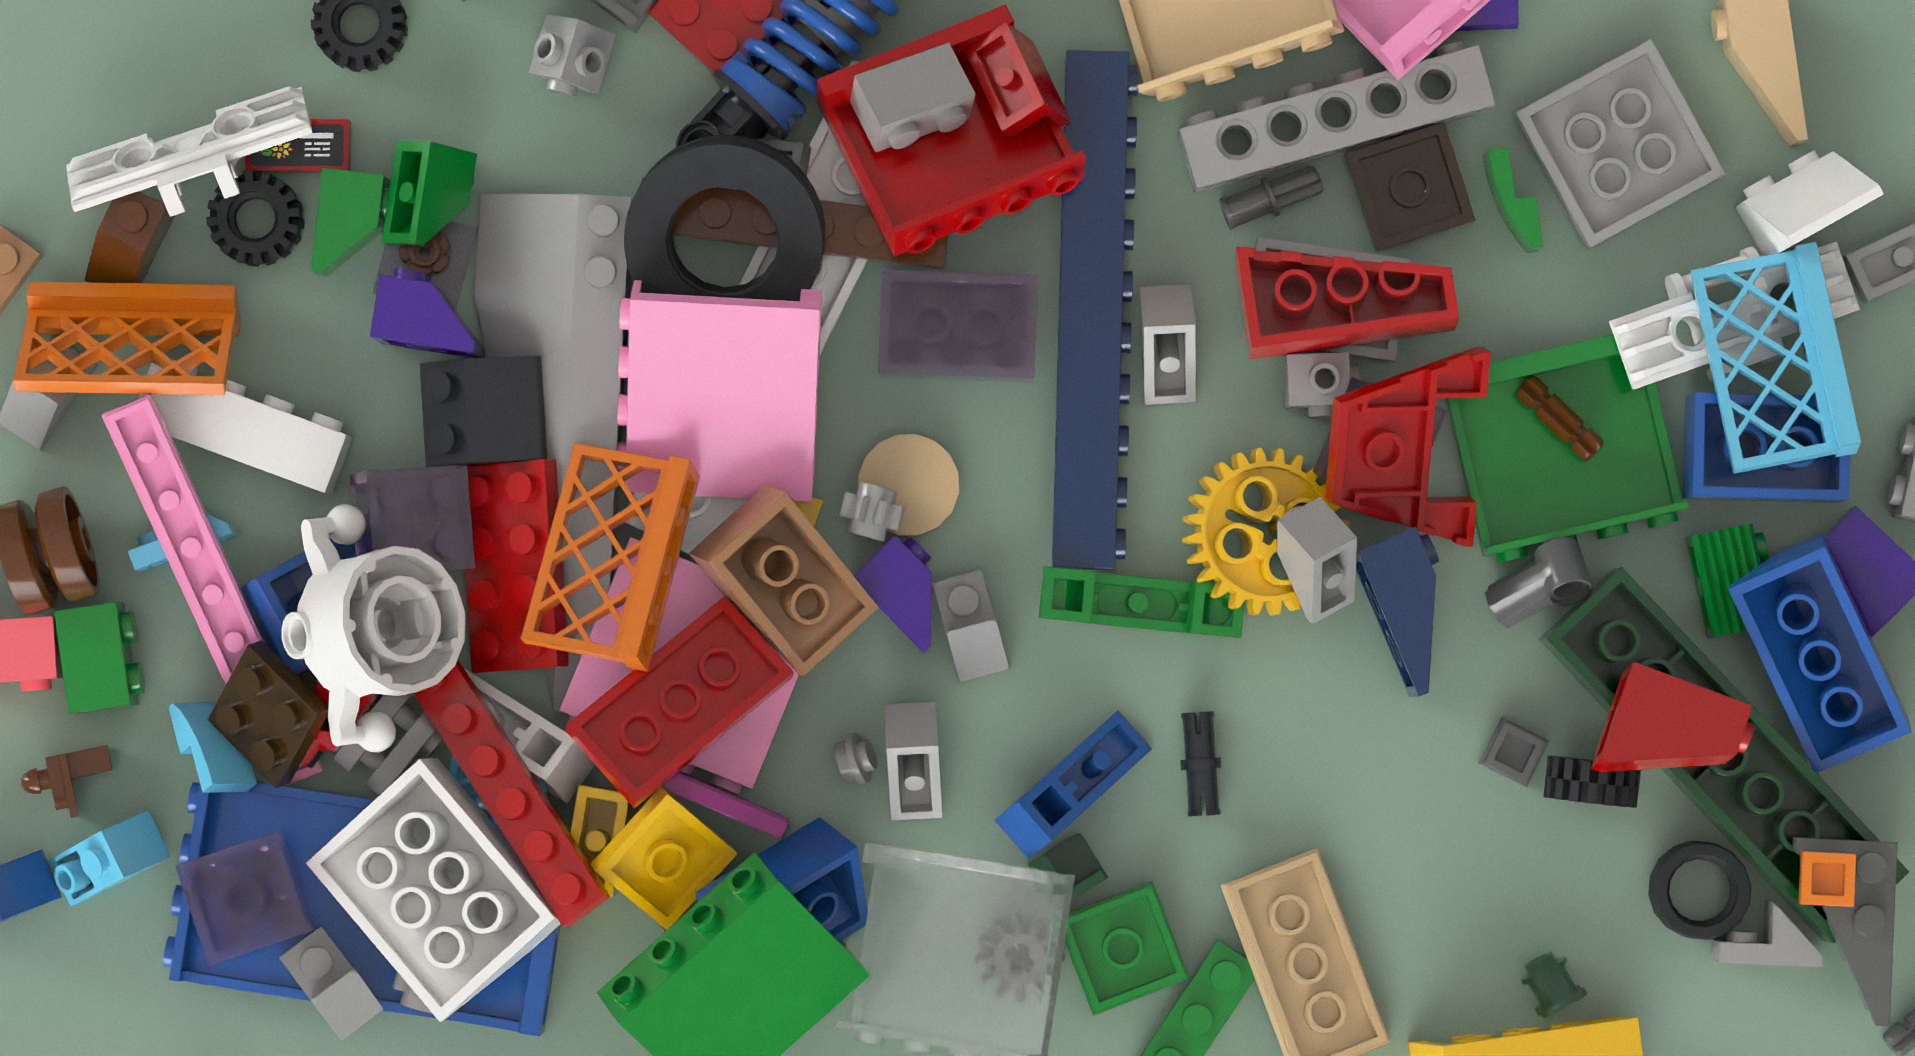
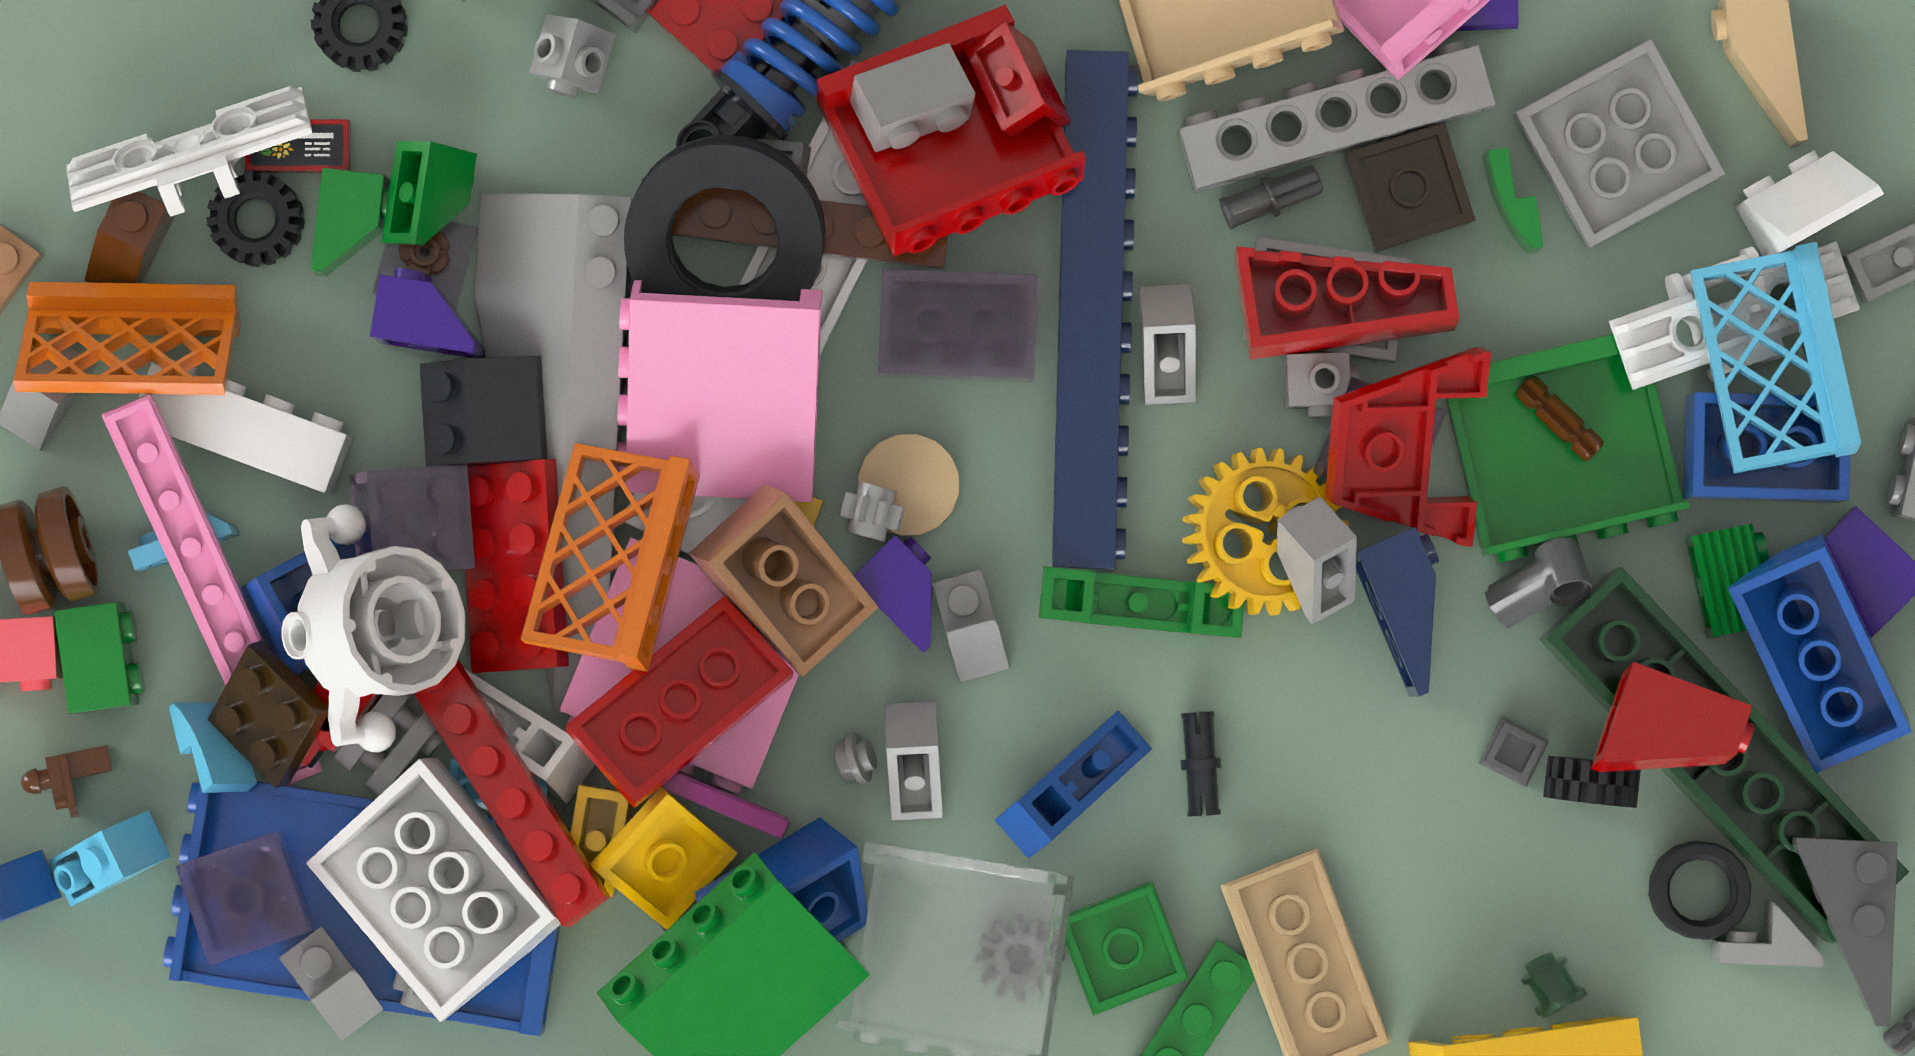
dark green panel [1027,833,1108,910] -> none
orange plate [1799,851,1856,907] -> none

